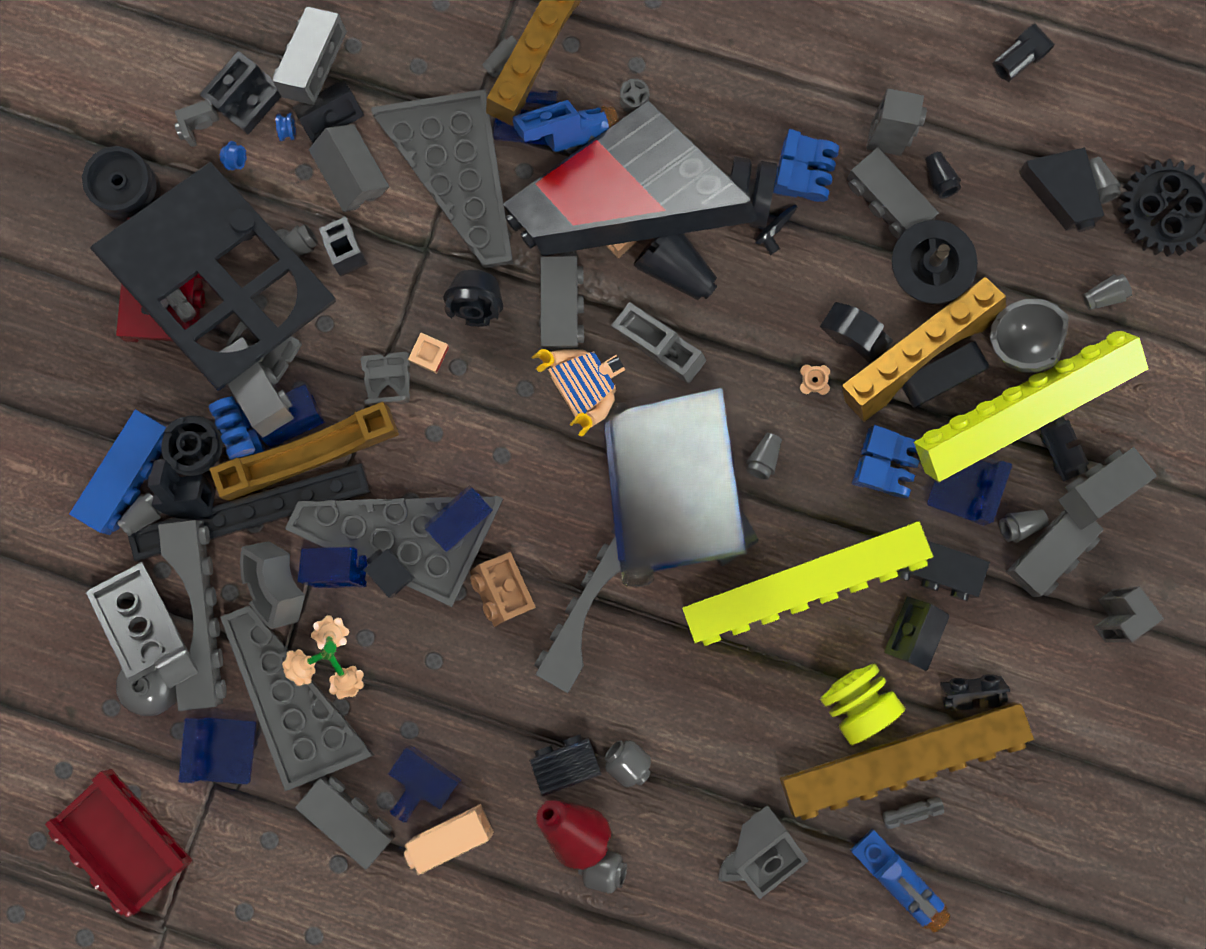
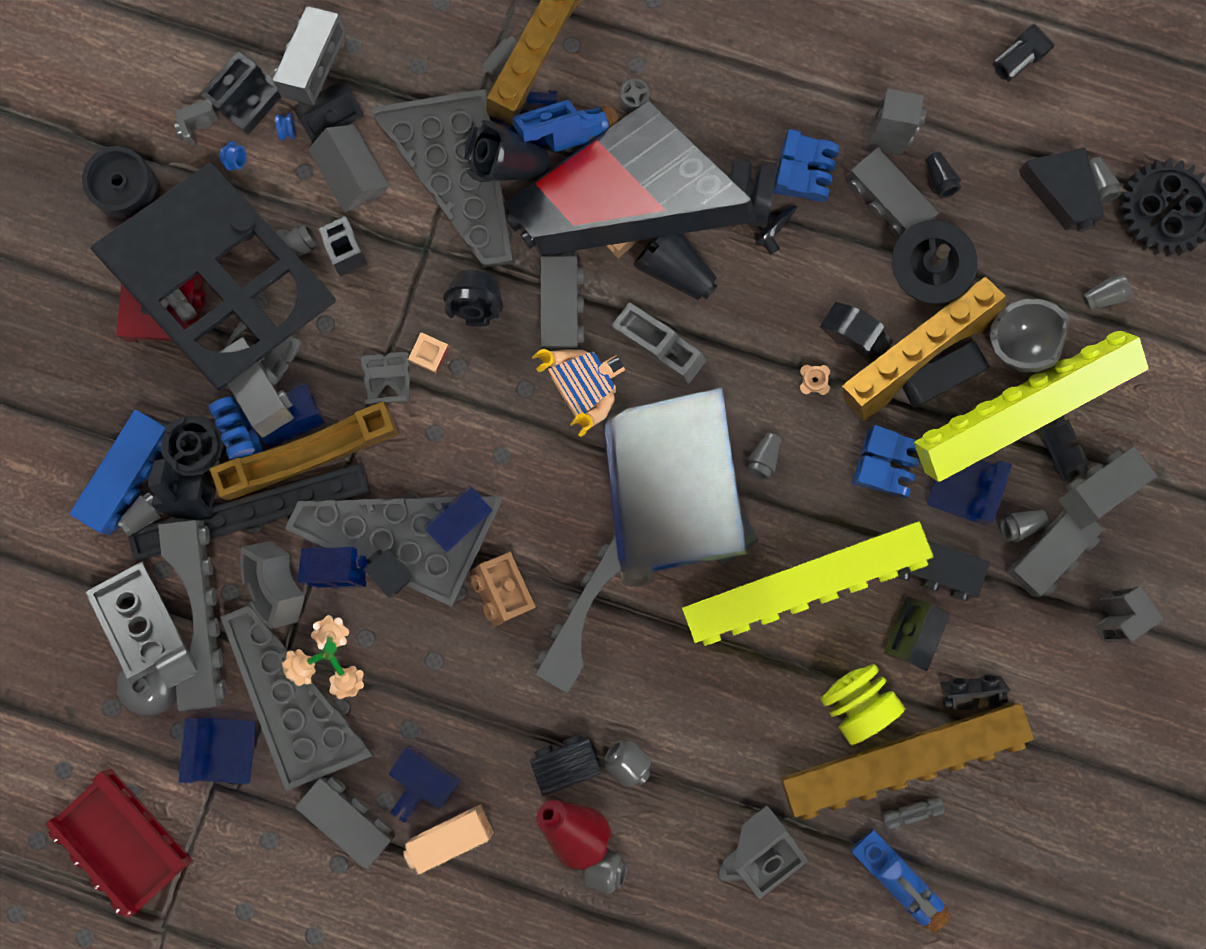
none -> black cone [464,120,550,182]

